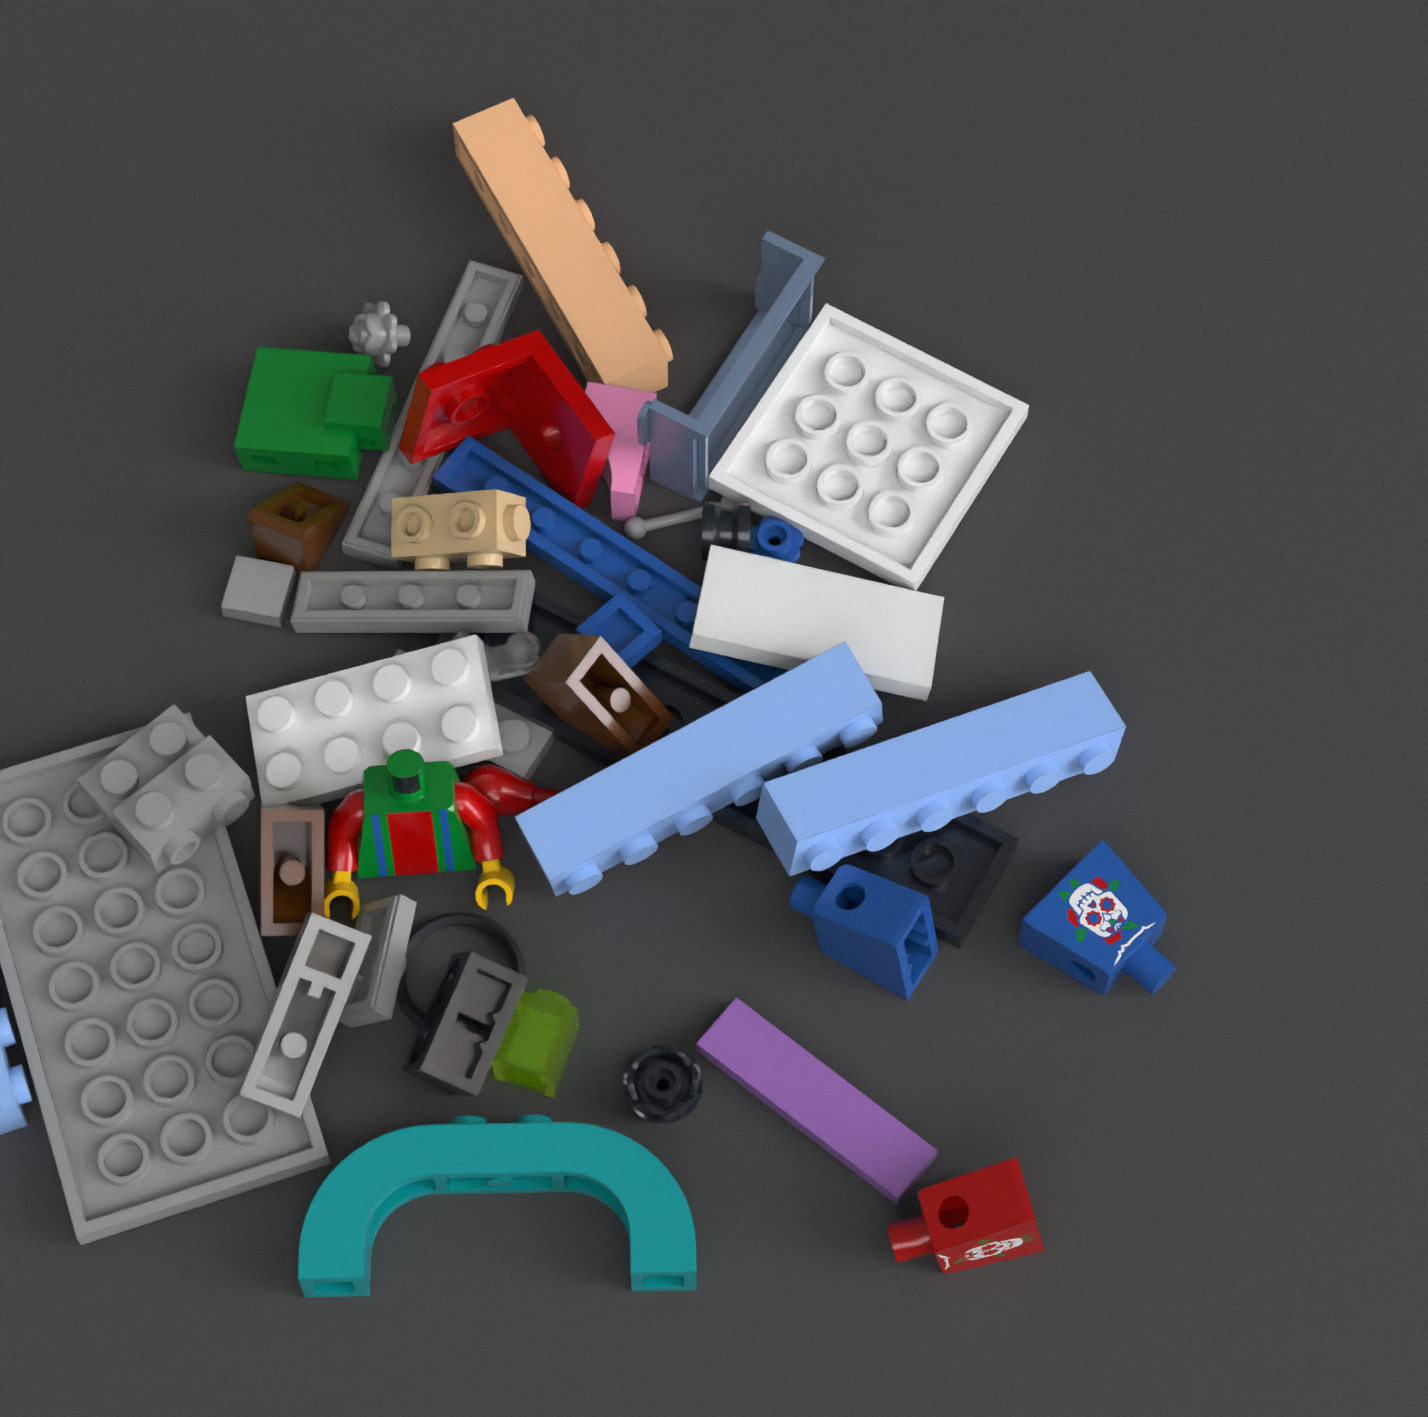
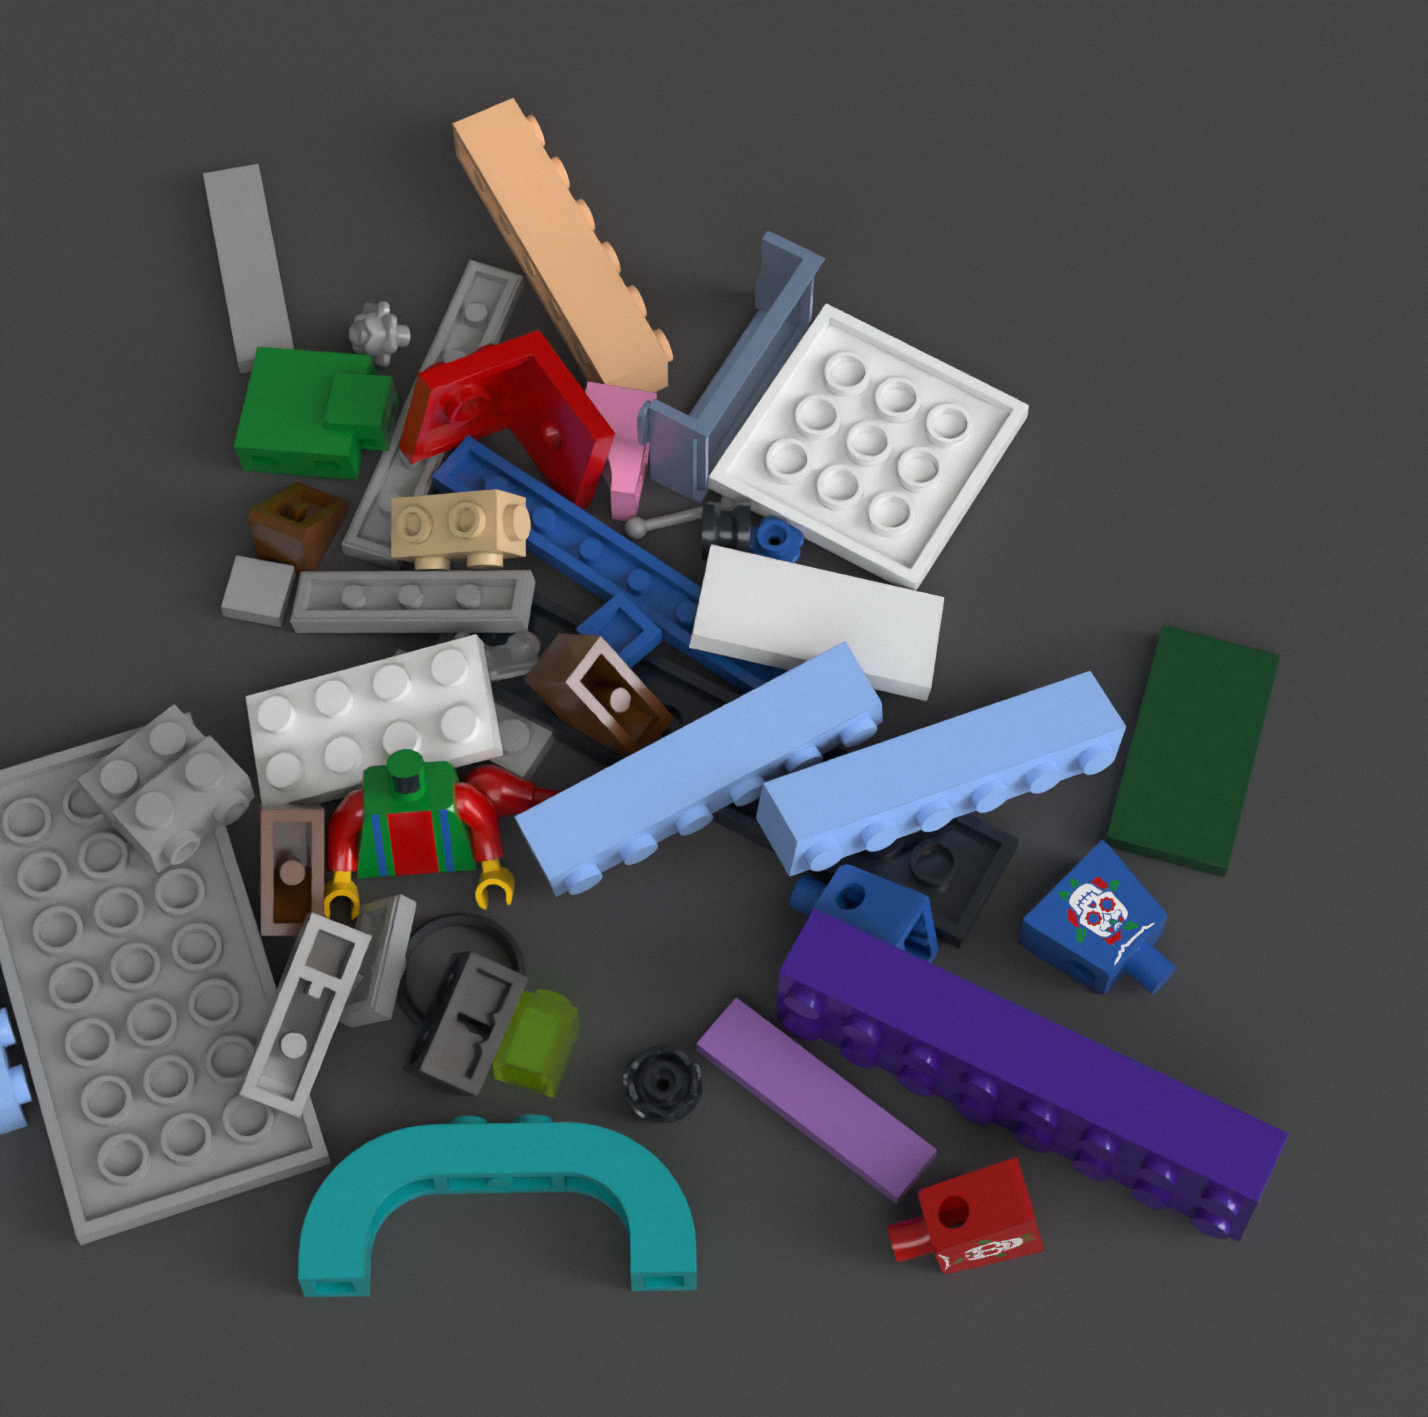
none -> light grey tile [203,164,294,373]
none -> dark purple brick [776,908,1290,1241]
none -> dark green tile [1105,625,1280,877]

